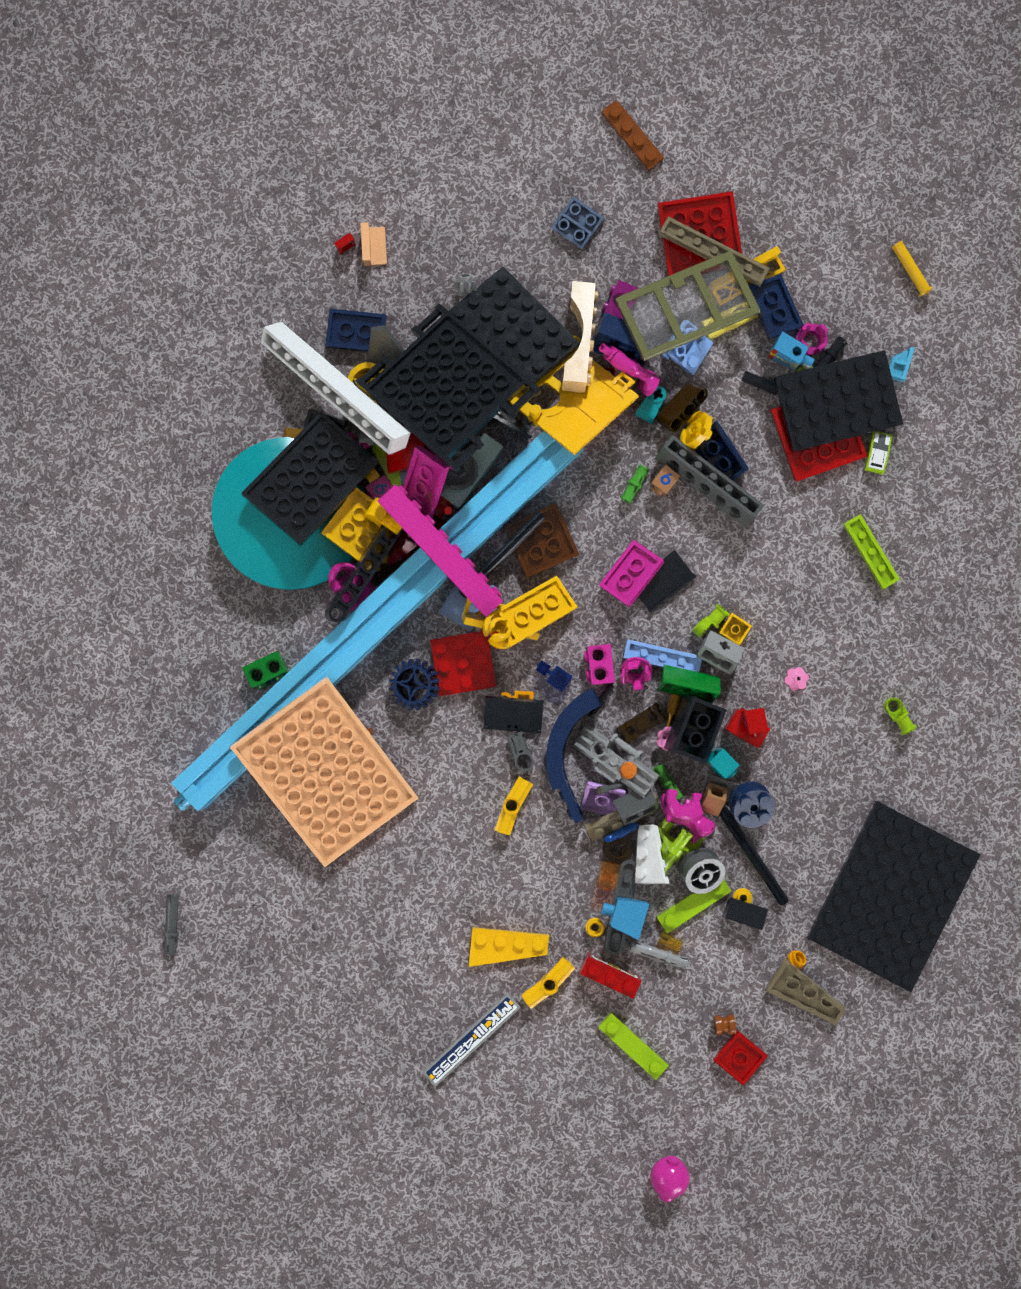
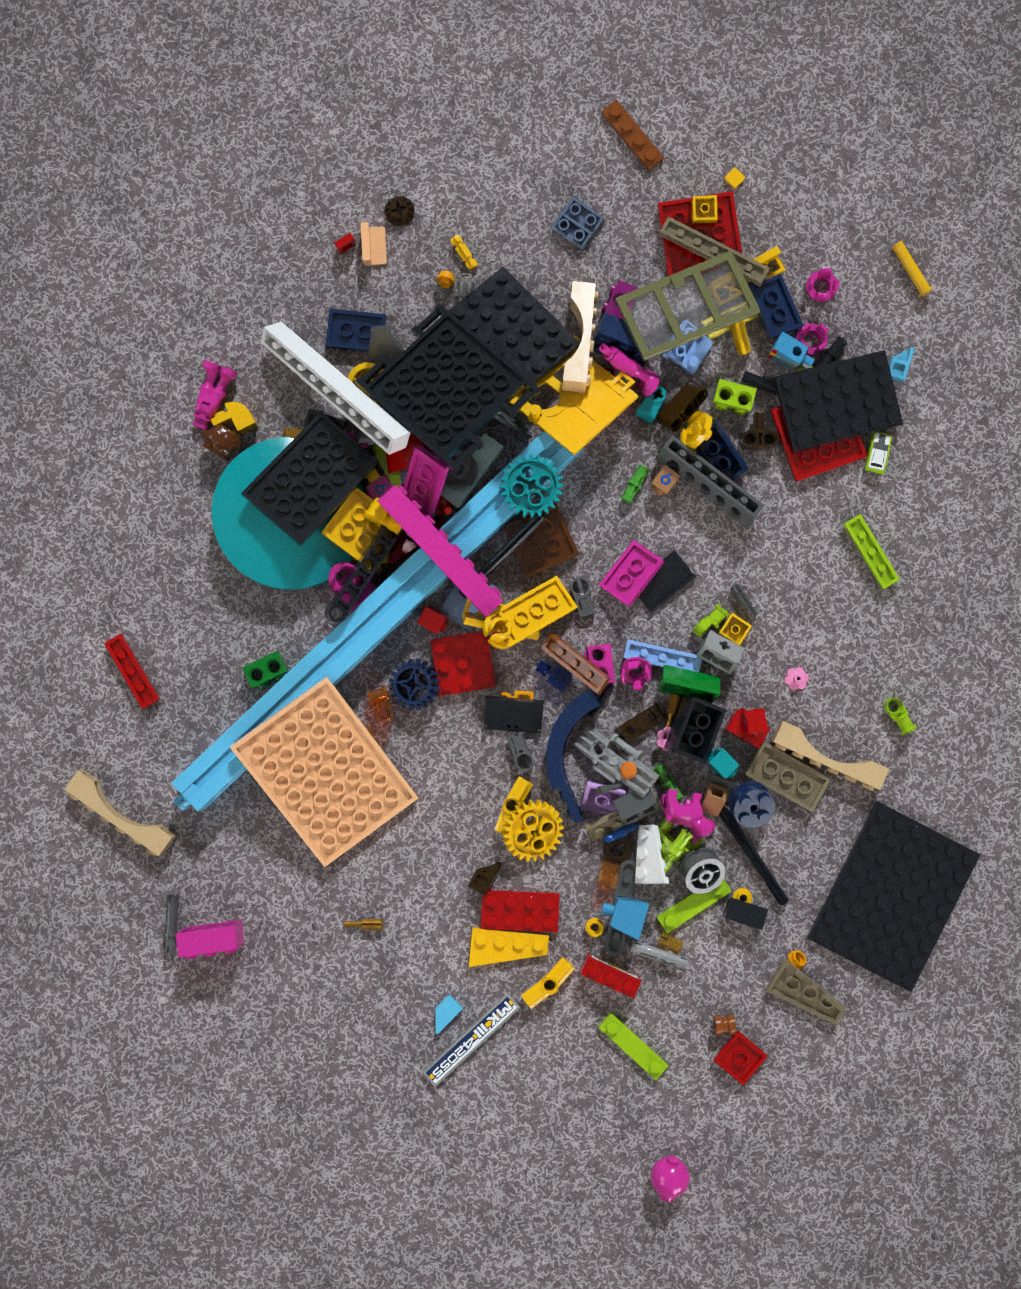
none -> tan arch [64,769,176,856]
none -> red plate [104,634,161,709]
none -> dark pink brick [176,920,245,960]
none -> dark pink piece [193,360,238,430]
none -> reddish brown animal [201,424,242,461]
none -> yellow brick [211,402,258,435]
none -> pearl gold axle [343,919,383,930]
none -> clear orange piece [367,685,395,723]
none -> dark brown gear [385,195,415,226]
none -> red brick [417,604,449,634]
none -> medium azure tile [435,994,463,1034]
none -> light orange plate [436,271,455,288]
none -> yellow axle [450,235,478,270]
none -> dark brown tile [468,862,502,896]
none -> red plate [481,890,560,933]
none -> teal gear [500,454,564,518]
none -> yellow gear [501,799,564,862]
none -> dark orange plate [541,633,610,694]
none -> dark grey piece [570,577,596,617]
none -> yellow piece [691,195,717,223]
none -> lime brick [711,379,757,416]
none -> yellow piece [724,168,745,189]
none -> yellow slope [730,320,751,355]
none -> dark grey axle [730,583,758,619]
none -> dark brown beam [739,412,778,451]
none -> dark tan plate [744,741,831,813]
none -> tan arch [771,721,889,791]
none -> dark pink piece [806,268,840,302]

